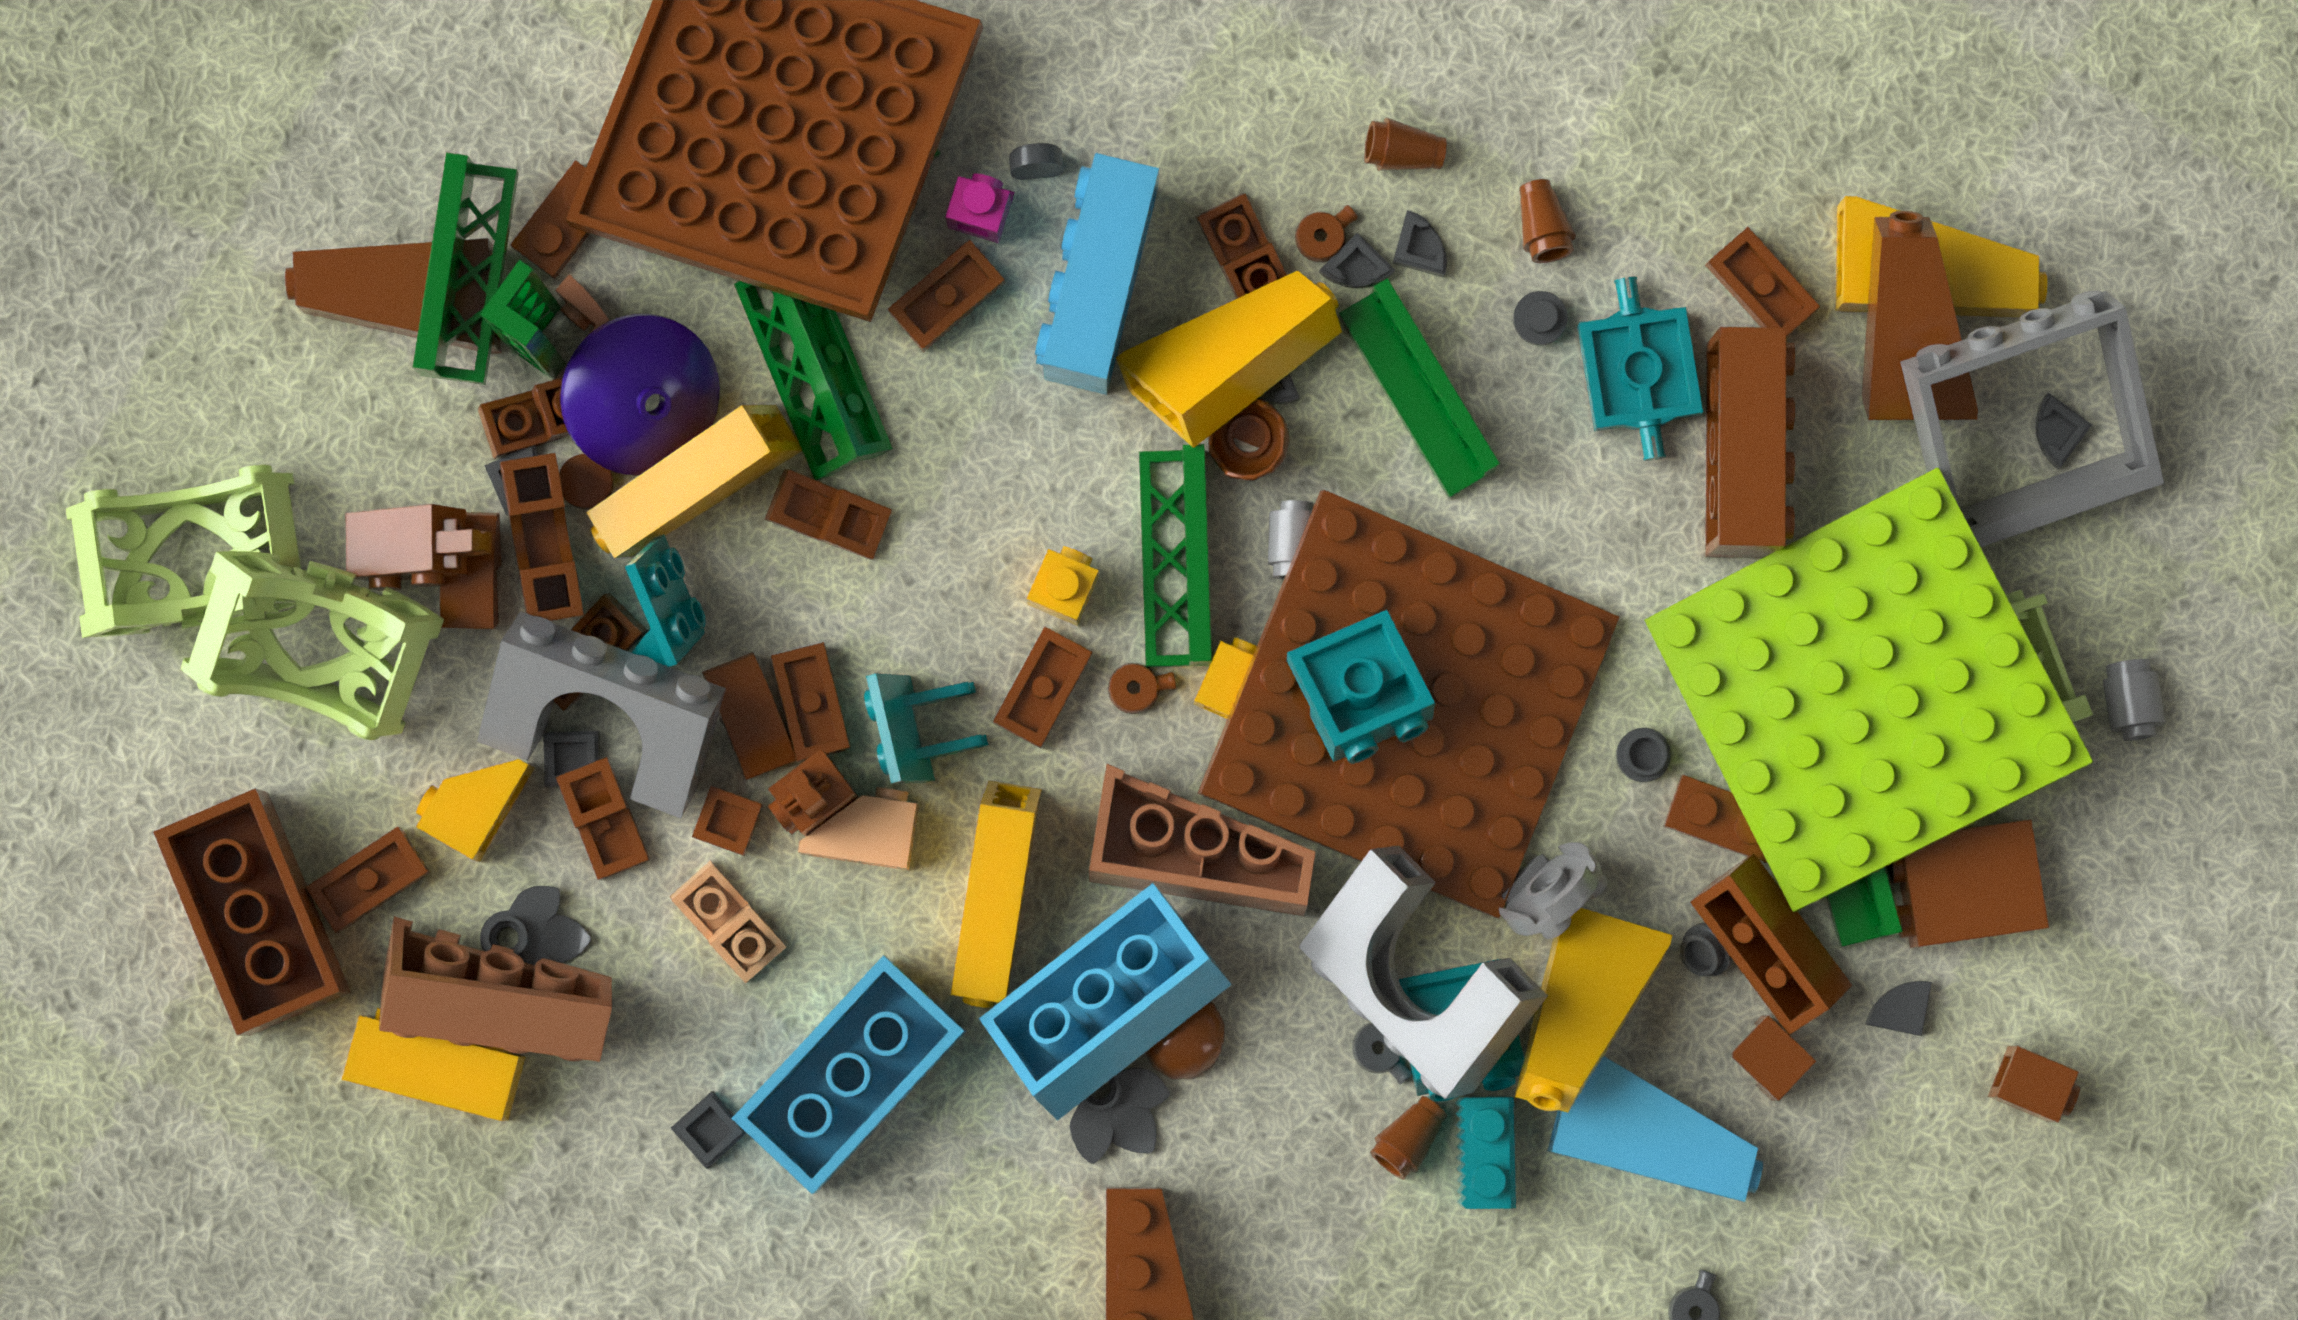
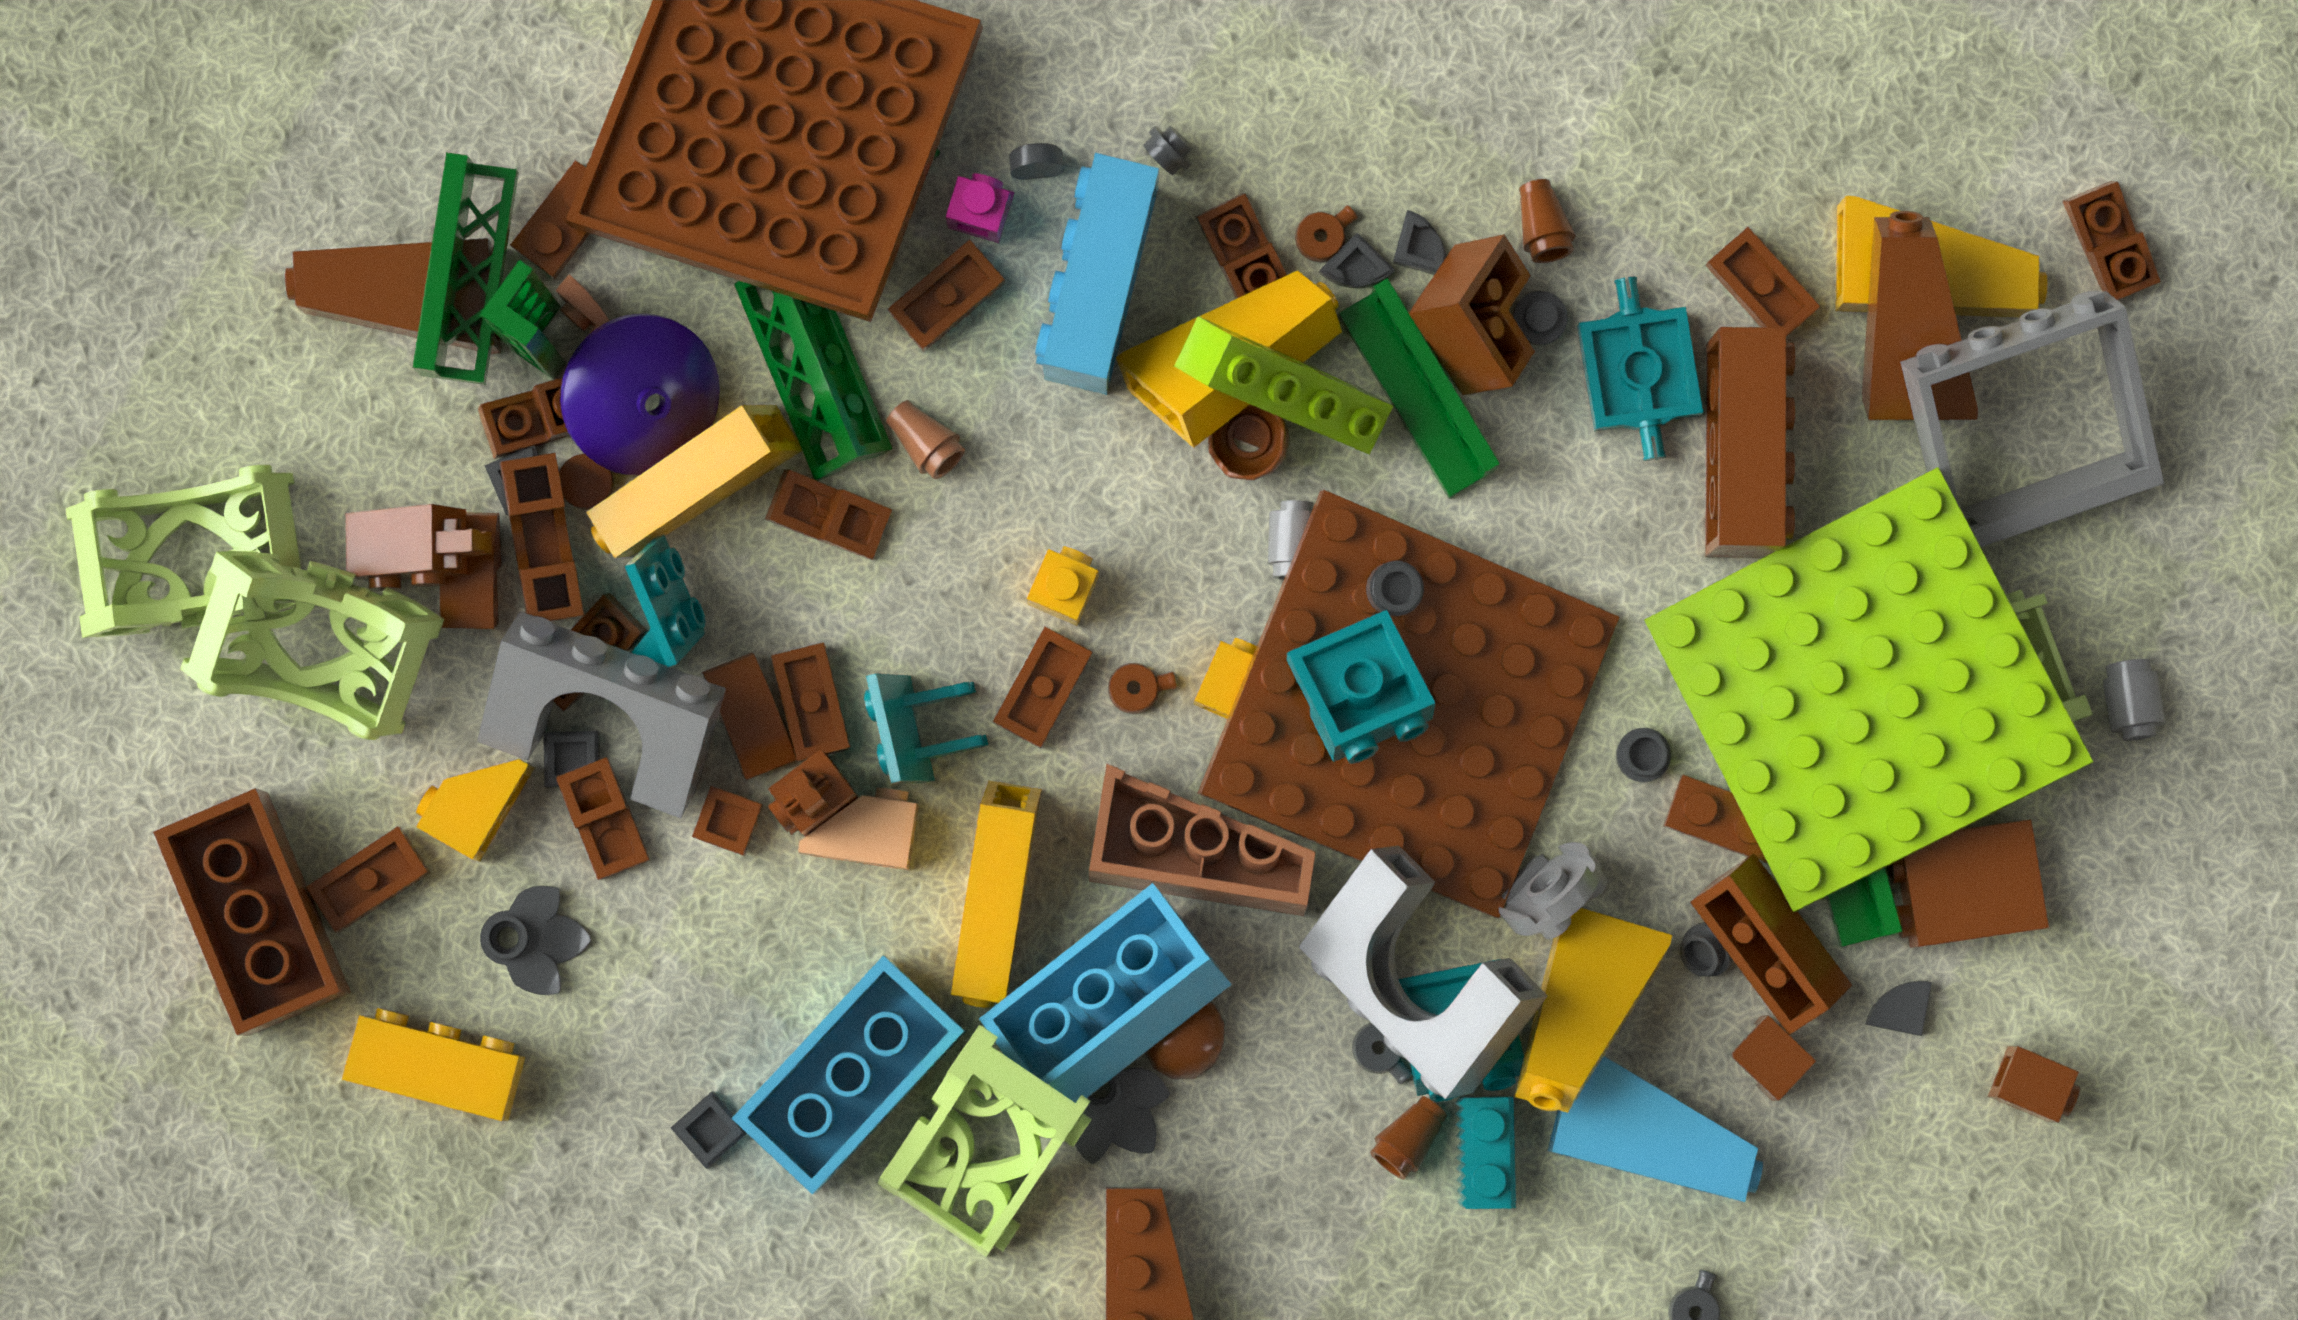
nougat wedge [379,916,612,1062] -> none
light nougat slope [669,860,786,983] -> none
green fence [1139,444,1212,667] -> none
dark orange cone [1364,117,1447,171] -> none
dark grey tile [2035,393,2092,469] -> none
none -> yellowish green fence [877,1025,1092,1257]
none -> nougat cone [886,400,965,479]
none -> dark grey plate [1143,126,1192,176]
none -> lime brick [1174,316,1393,455]
none -> dark grey tile [1366,561,1424,616]
none -> dark orange brick [1409,234,1535,395]
none -> dark orange slope [2062,181,2161,300]

